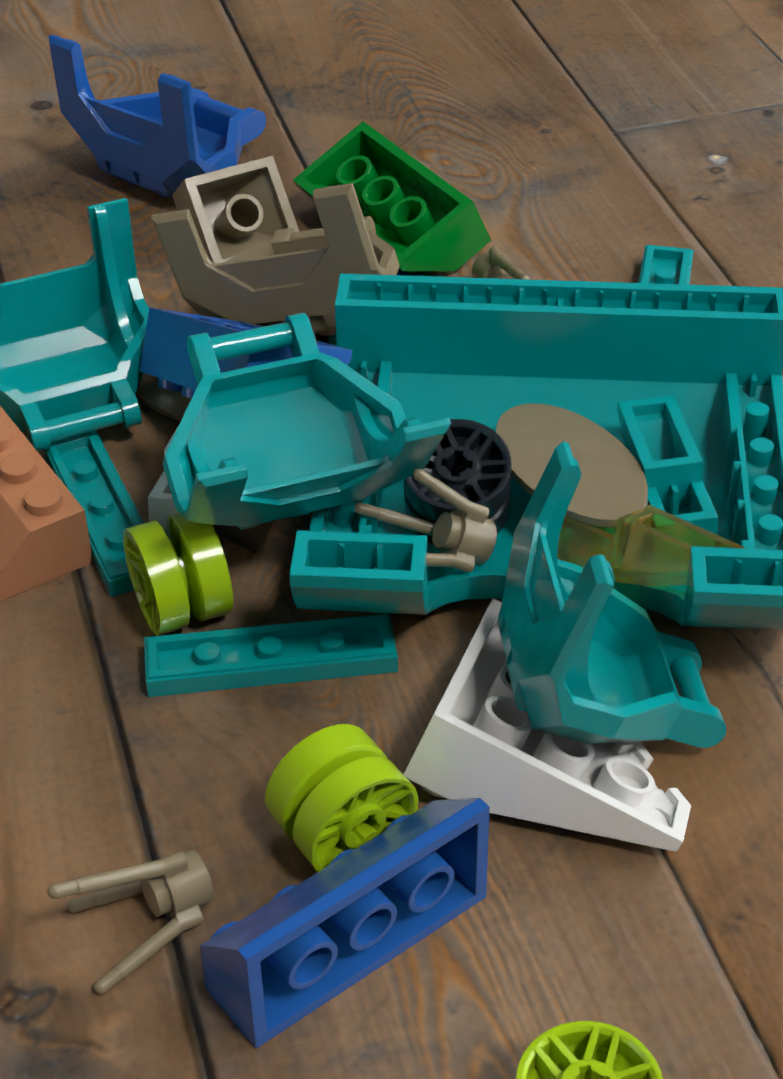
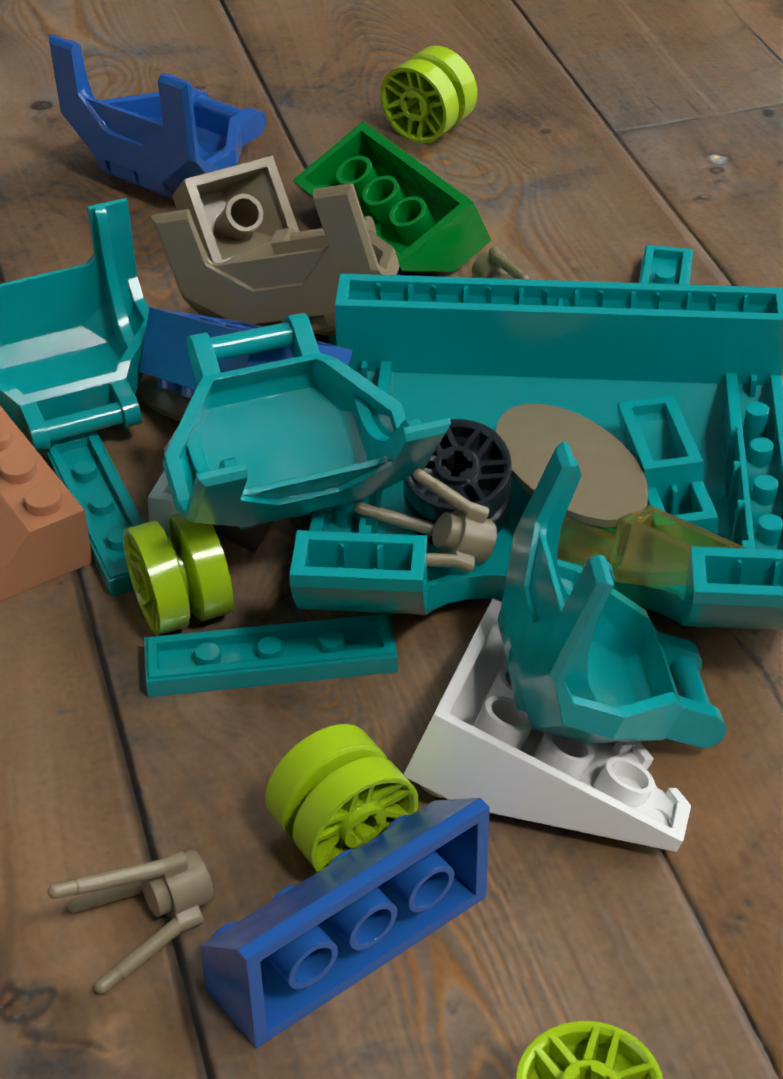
none -> lime wheel [380,45,478,144]

